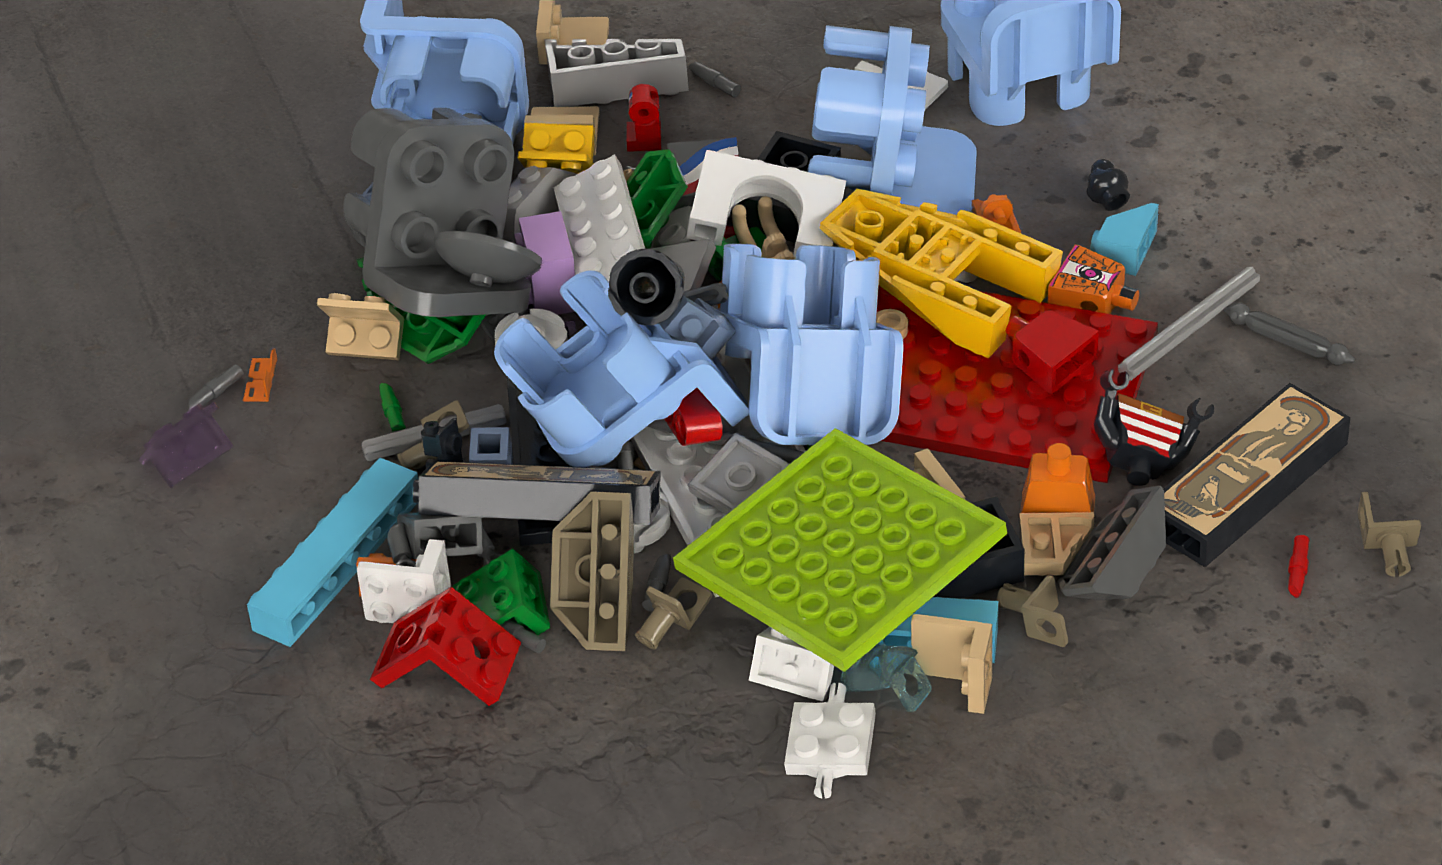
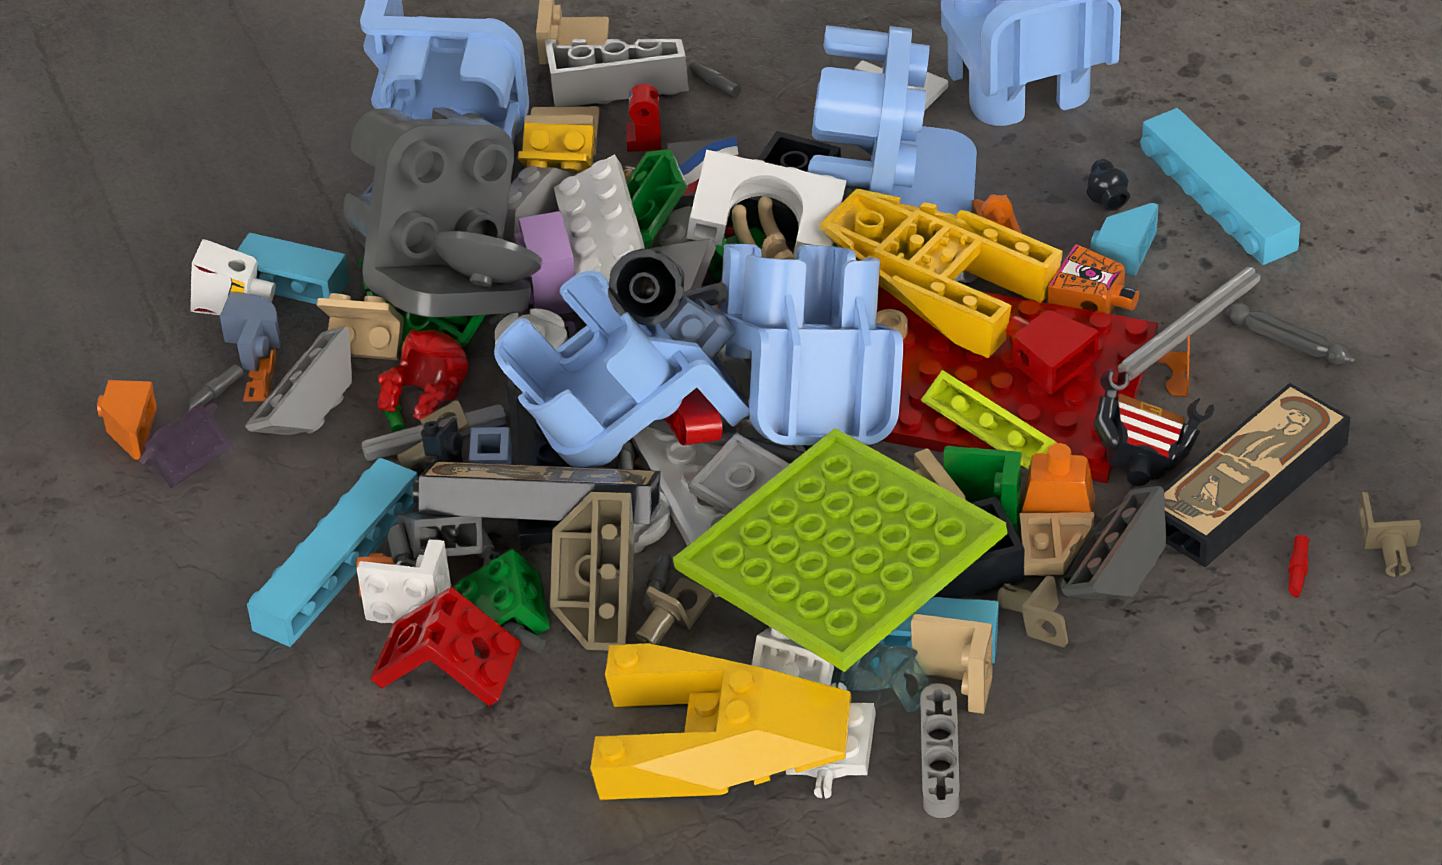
none -> orange slope [97,380,157,460]
none -> white torso [191,239,276,315]
none -> sand blue brick [220,292,281,371]
none -> medium azure brick [237,232,350,304]
none -> light grey wedge [245,326,352,435]
none -> red hair [377,329,469,421]
none -> yellow wedge [590,643,851,800]
none -> light grey beam [920,683,960,818]
none -> neon yellow slope [921,370,1056,469]
none -> green bracket [943,446,1022,534]
none -> medium azure brick [1140,108,1300,265]
none -> orange piece [1158,335,1190,397]

